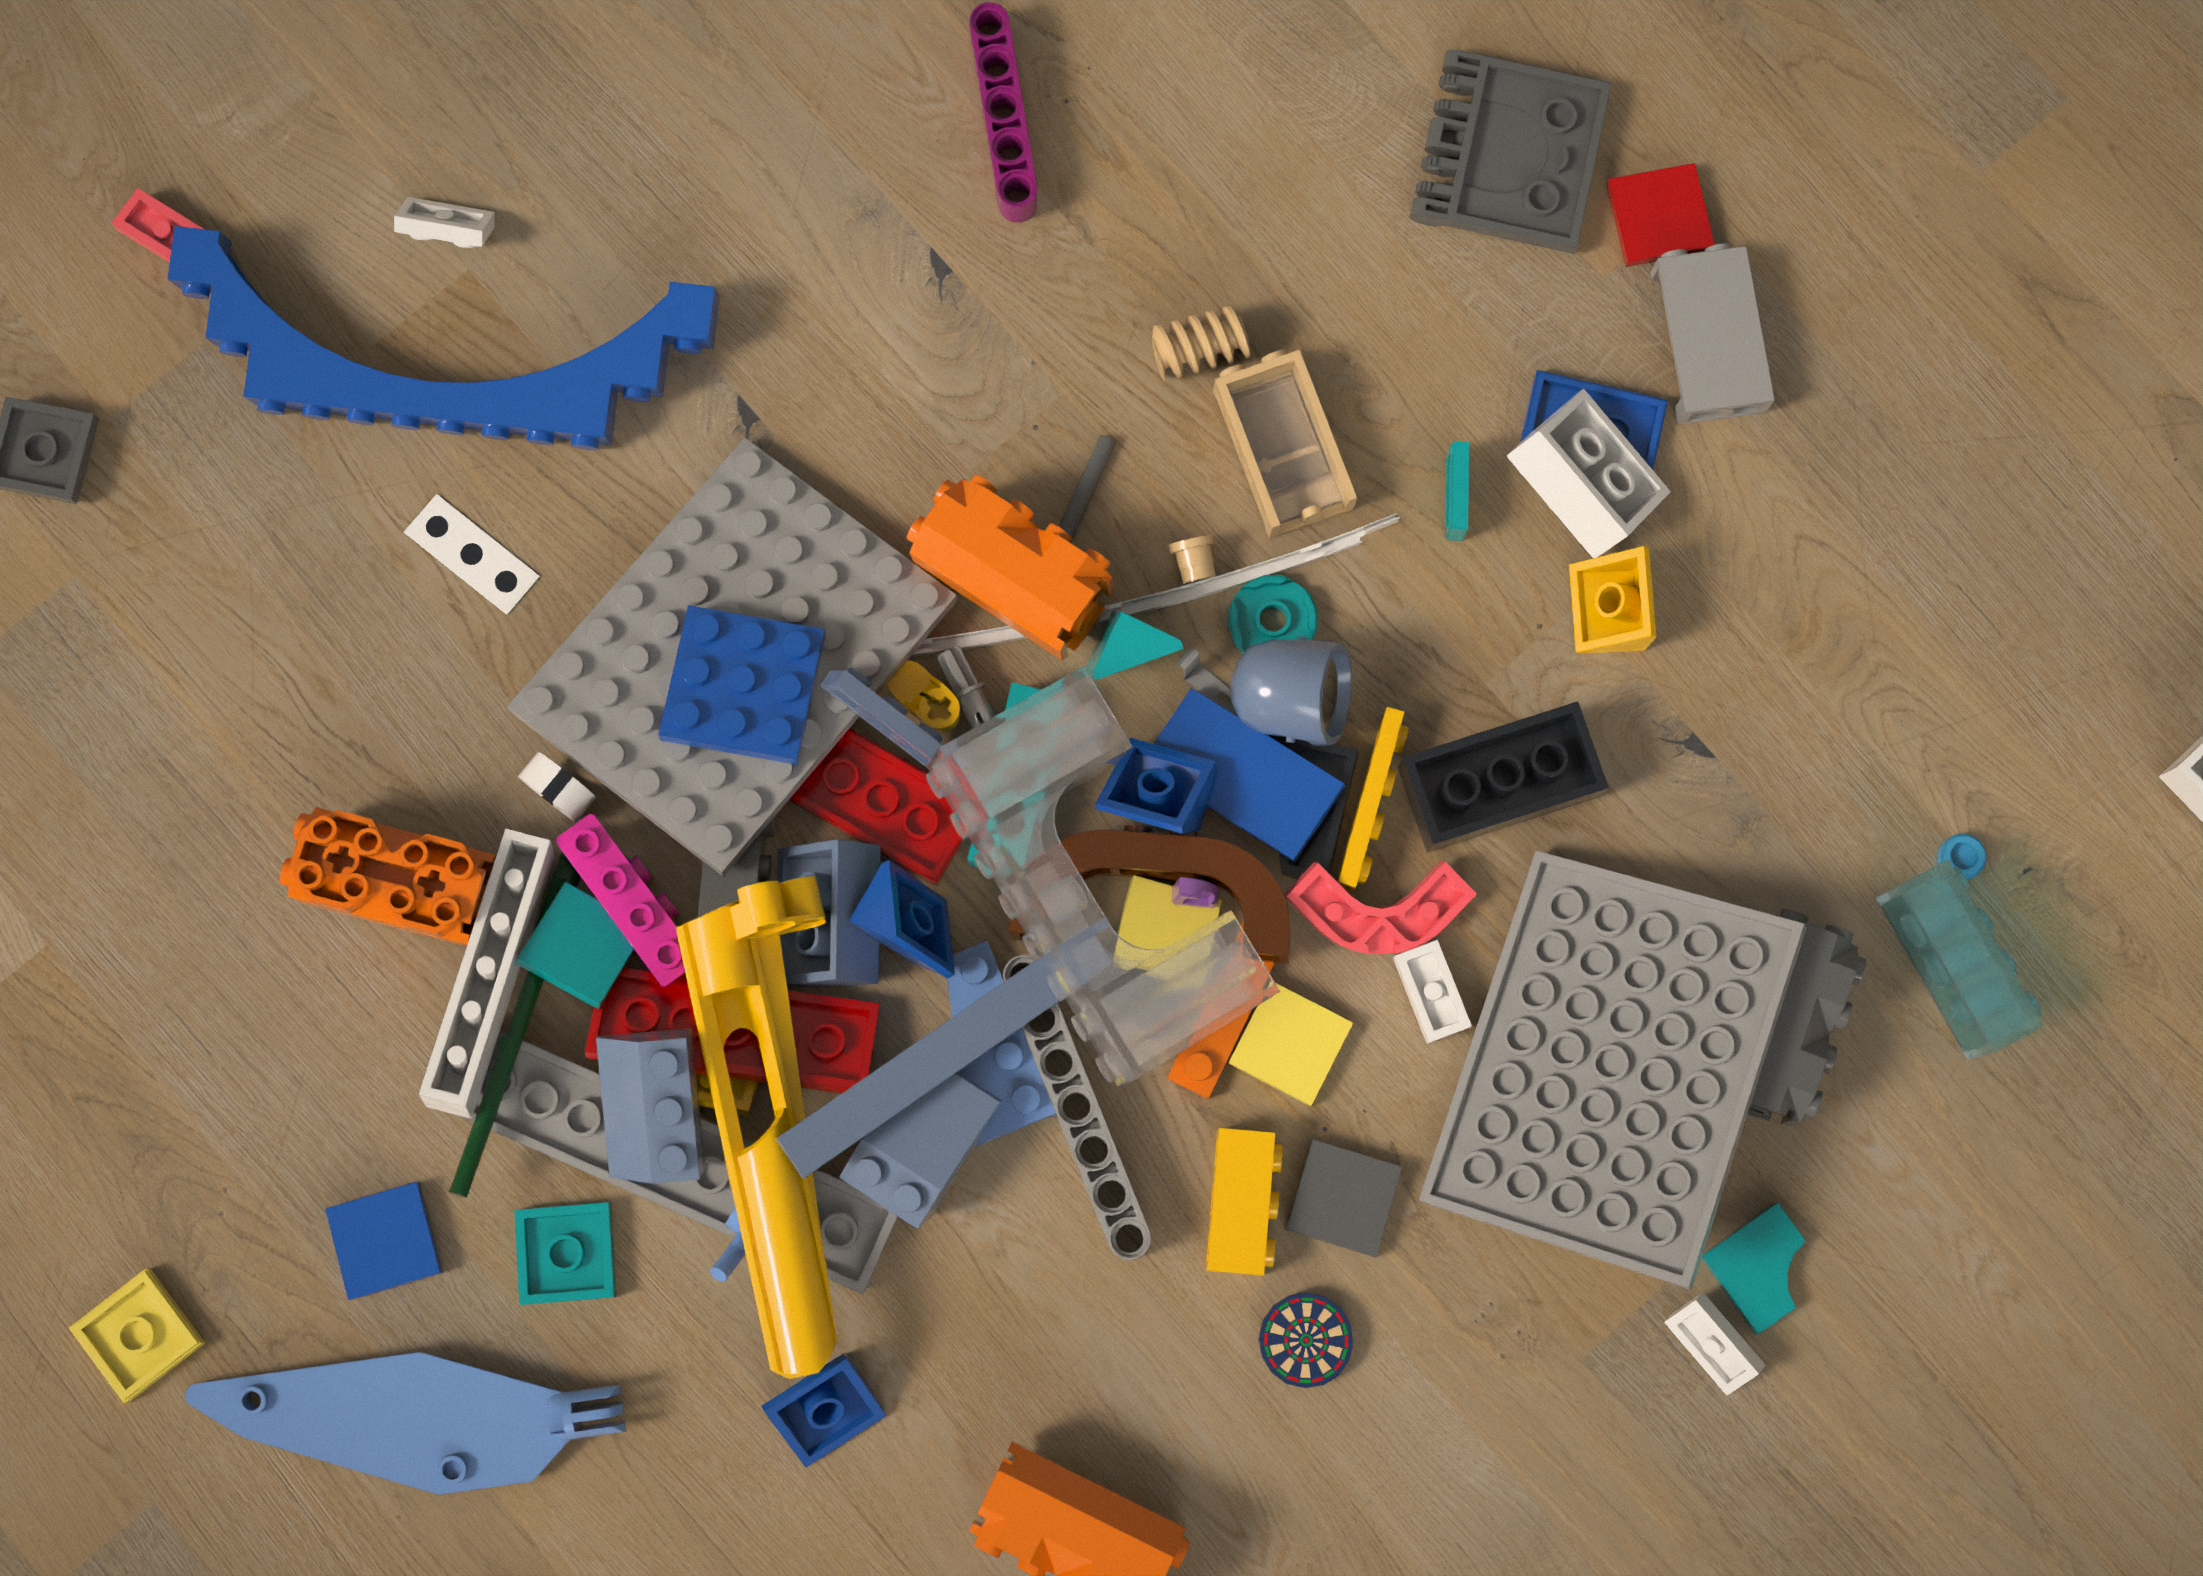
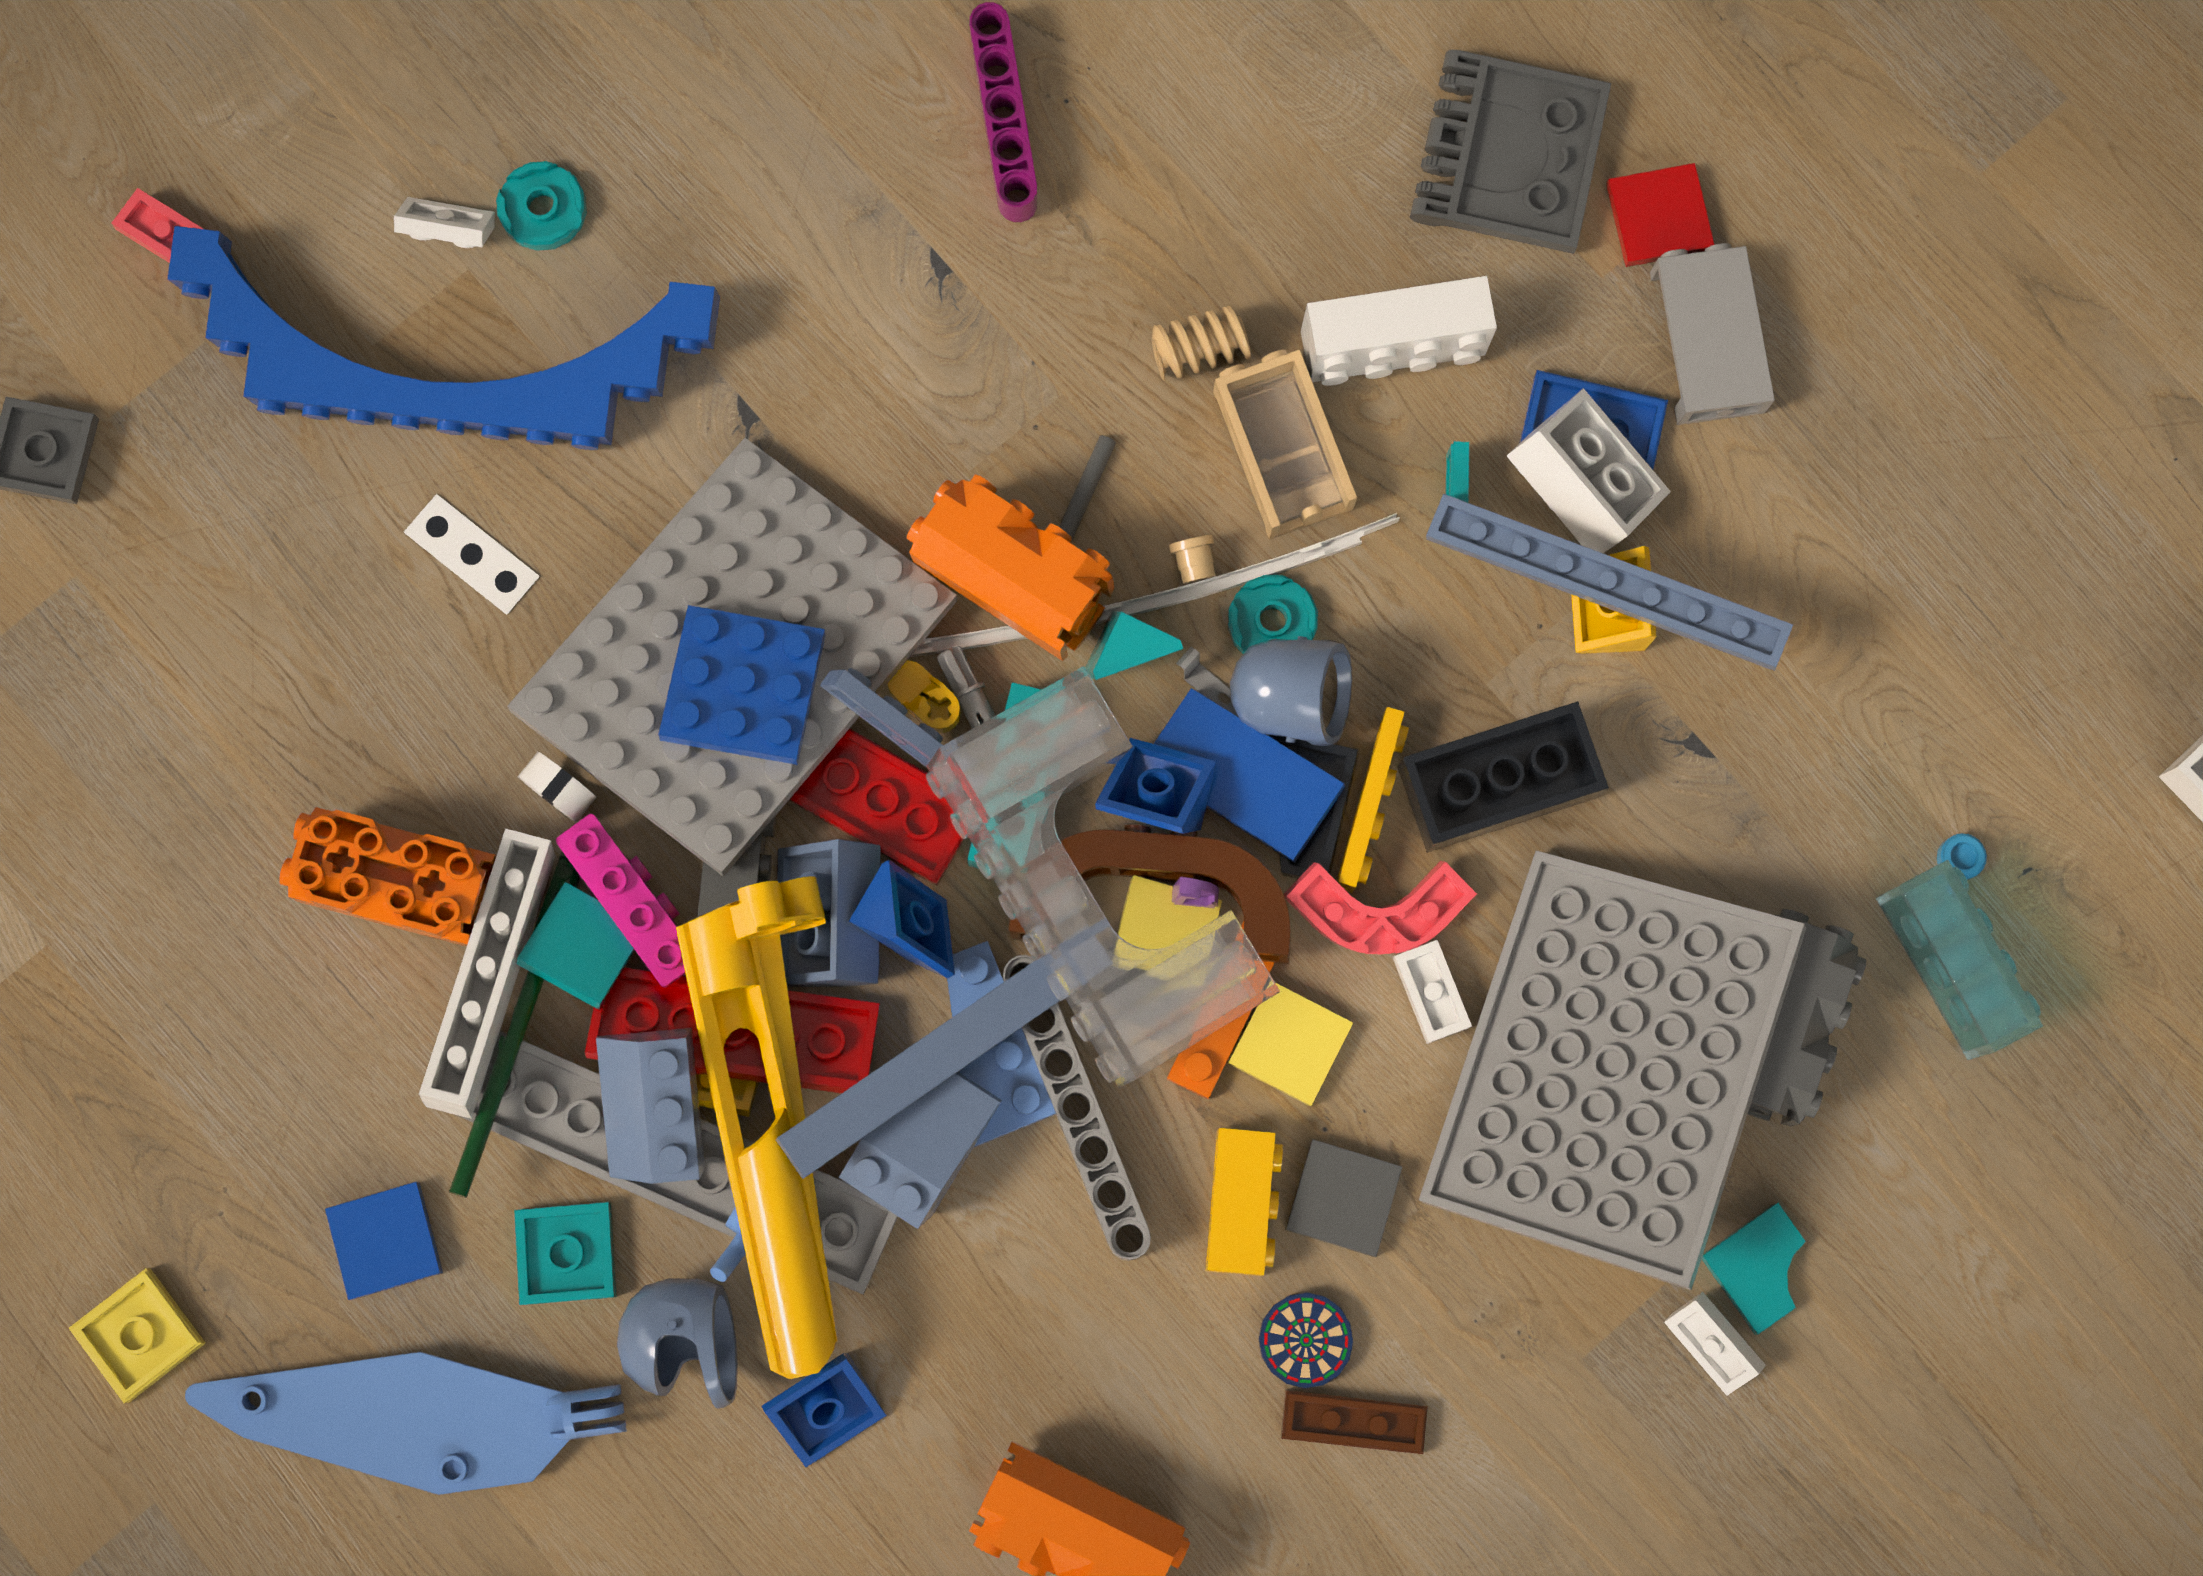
none -> teal tile [496,161,587,251]
none -> sand blue piece [617,1278,738,1409]
none -> reddish brown tile [1281,1390,1428,1454]
none -> white brick [1301,276,1497,386]
none -> sand blue plate [1426,494,1793,671]

